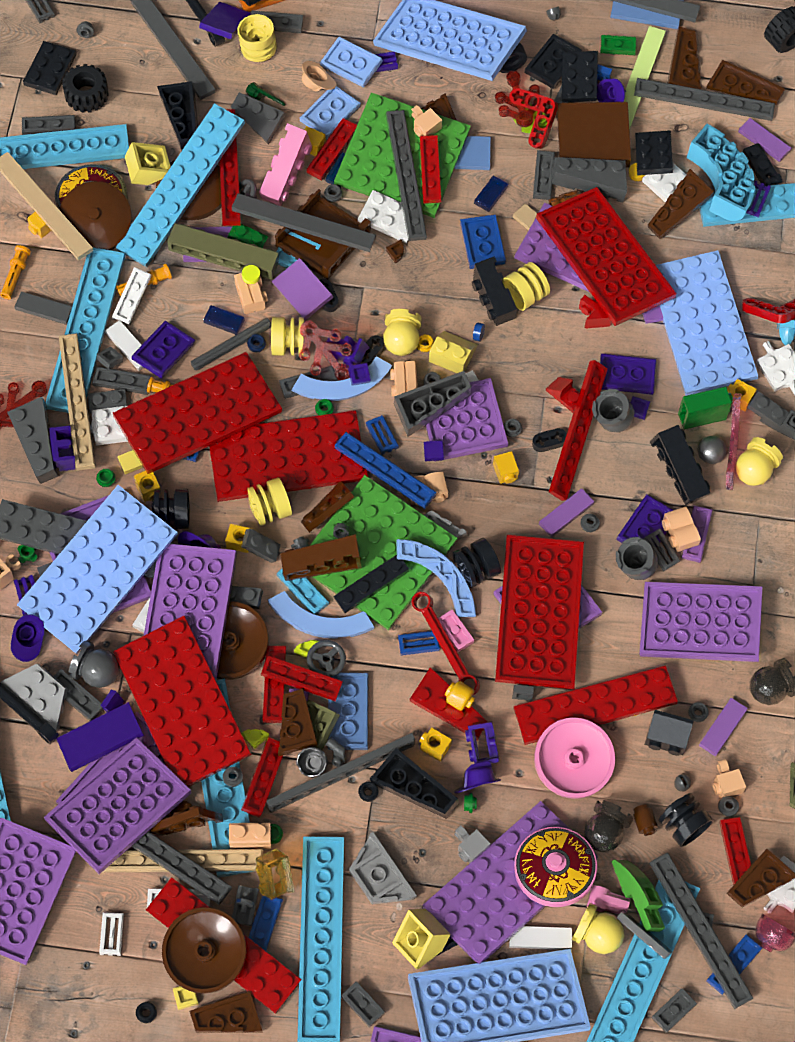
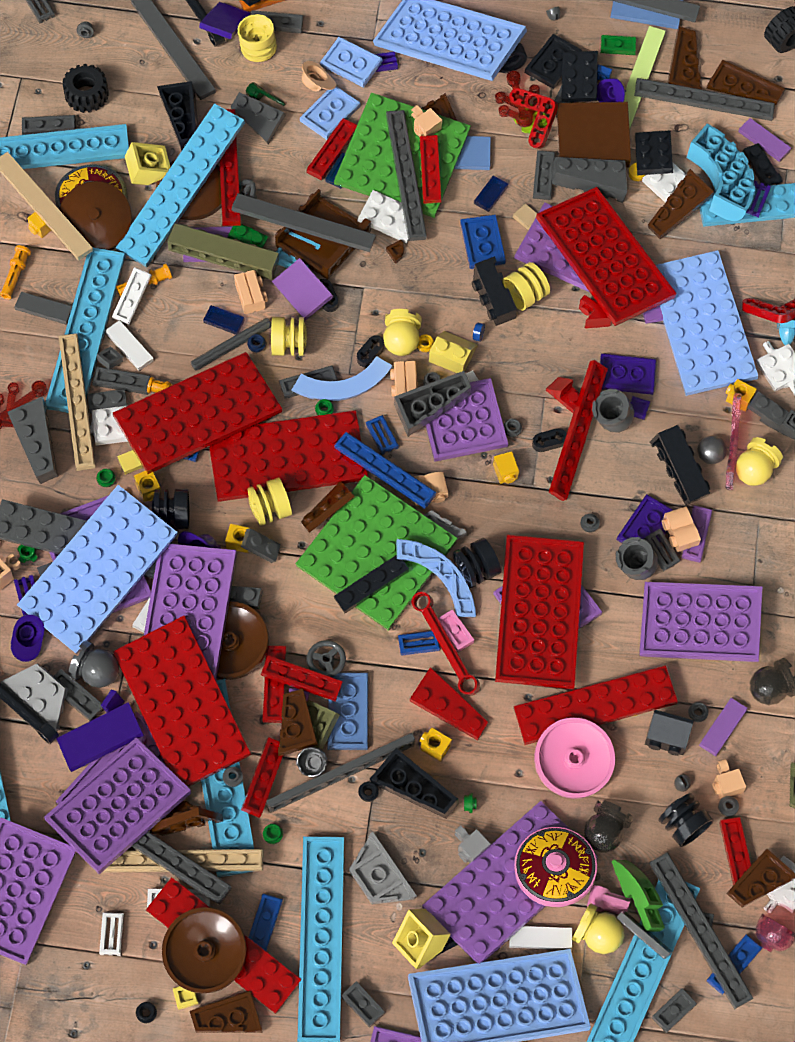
black plate [23,41,76,95] -> none
dark purple window [49,426,75,471] -> none
dark purple tile [132,321,195,379] -> none
light nougat brick [229,823,271,849] -> none
dark grey hips [232,885,259,926] -> none
neon yellow tile [242,265,260,284] -> none
neon yellow tile [242,729,269,749] -> none
clear yellow window [256,849,295,900] -> none
bright pink wedge [259,123,312,206] -> none
light blue tile [268,591,374,639] -> none
medium azure tile [276,569,329,615] -> none
reddish brown wedge [280,534,362,581] -> none
dark grey plate [291,536,310,549] -> none
neon yellow tile [294,640,319,658] -> none
clear red plant [299,321,352,380] -> none
yellow brick [304,126,326,156] -> none
dark purple window [322,331,370,366] -> none
dark grey plate [324,184,342,202] -> none
dark grey arm [325,737,346,767] -> none
dark grey hinge [333,522,349,539] -> none
dark purple plate [348,363,371,386] -> none
dark purple tile [424,440,444,462] -> none
yellow head [445,681,475,711] -> none
dark purple piece [454,761,501,793] -> none
dark purple window [465,721,499,763] -> none
dark grey plate [512,684,534,701] -> none
medium lavender tile [539,488,594,538] -> none
dark orange plate [548,190,581,206] -> none
reddish brown brick [633,804,658,836] -> none
green brick [678,387,733,430] -> none

